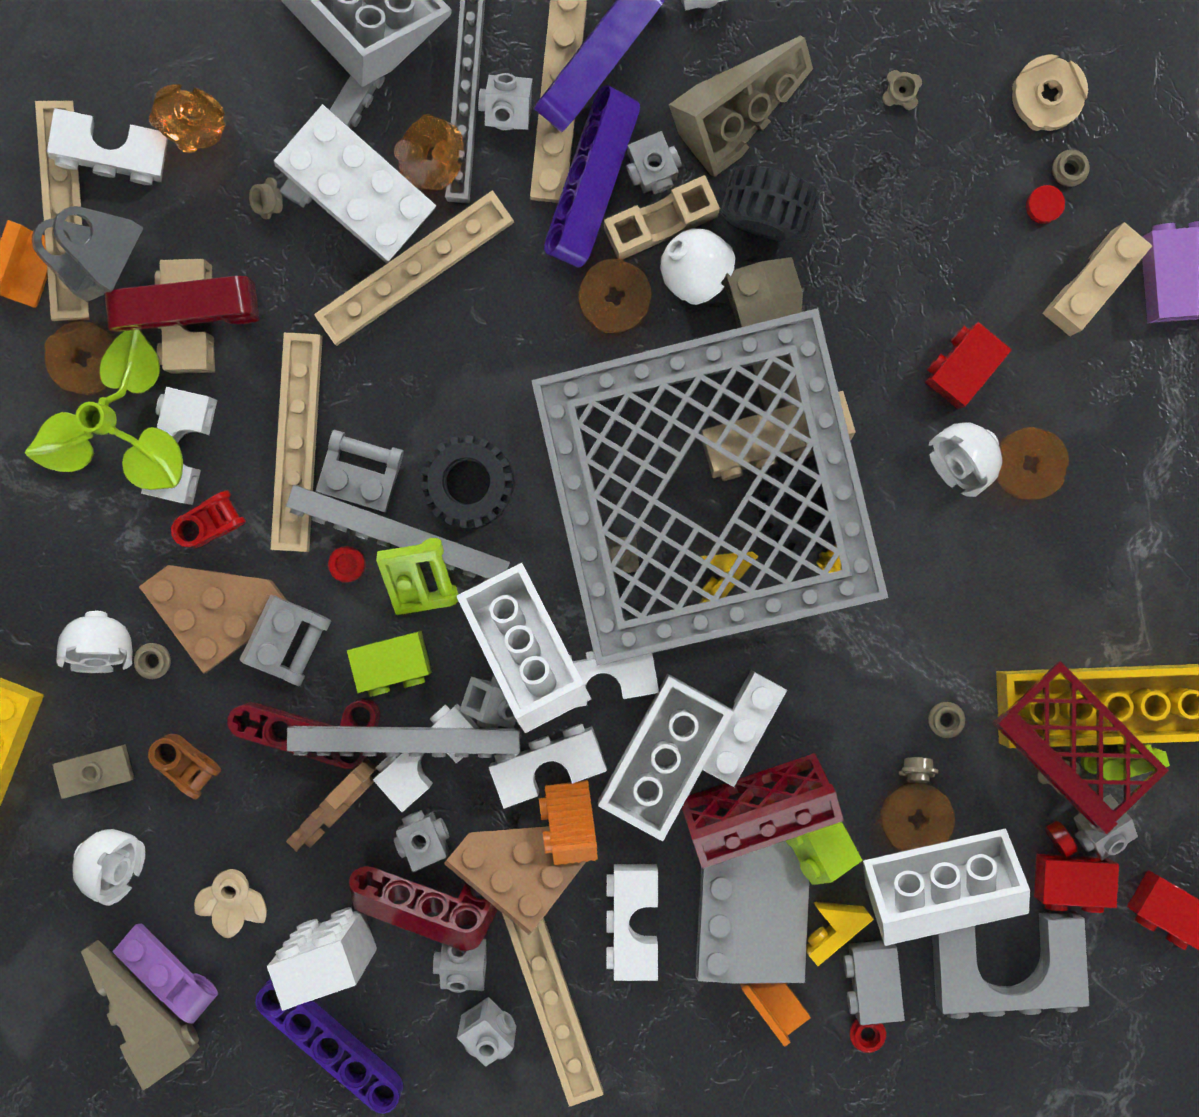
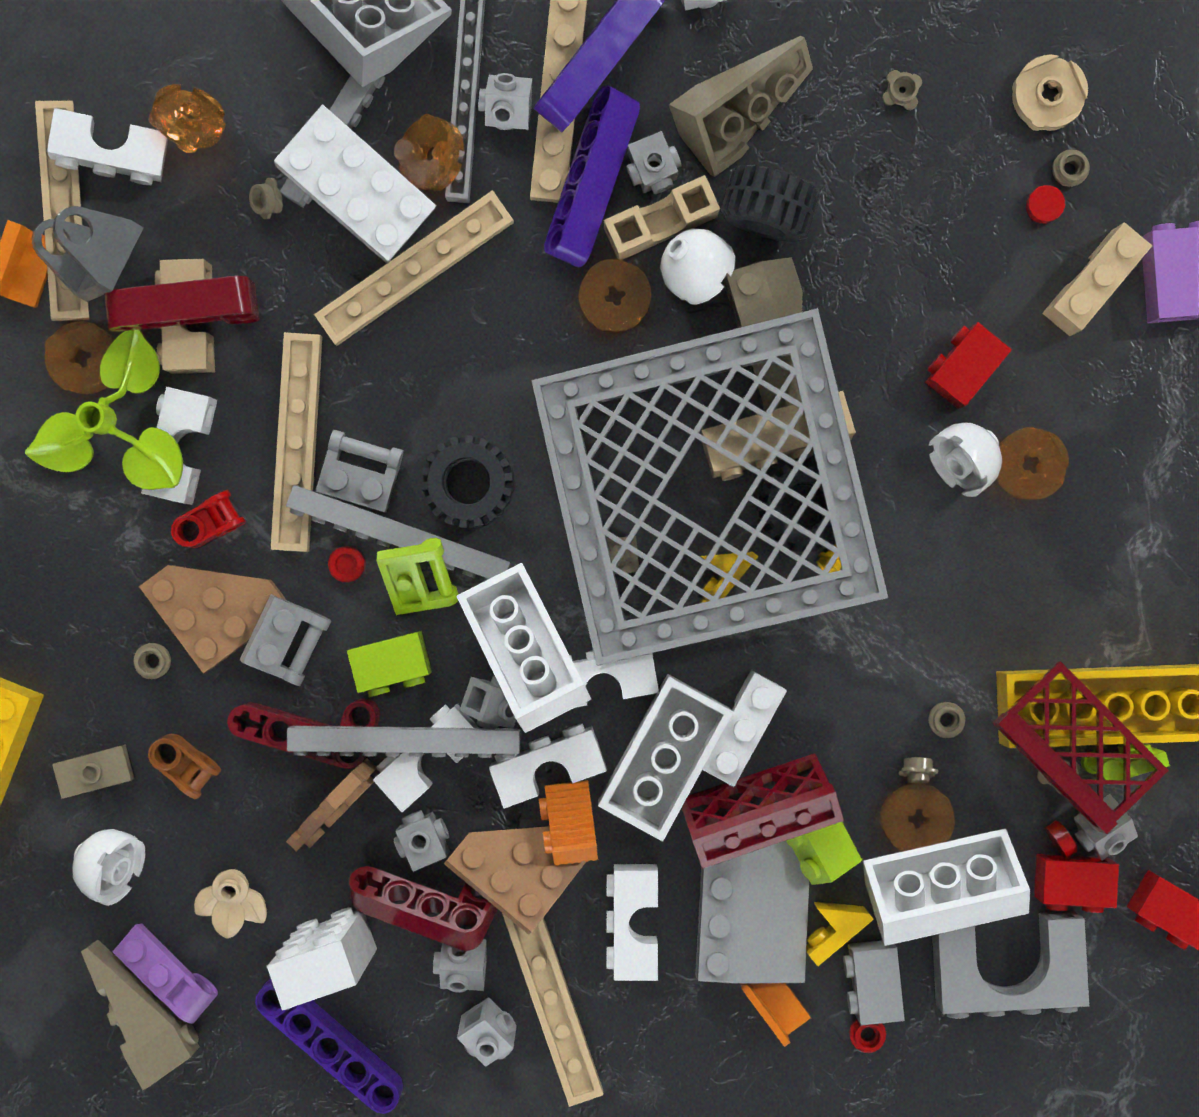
white cylinder [56,611,133,673] -> none

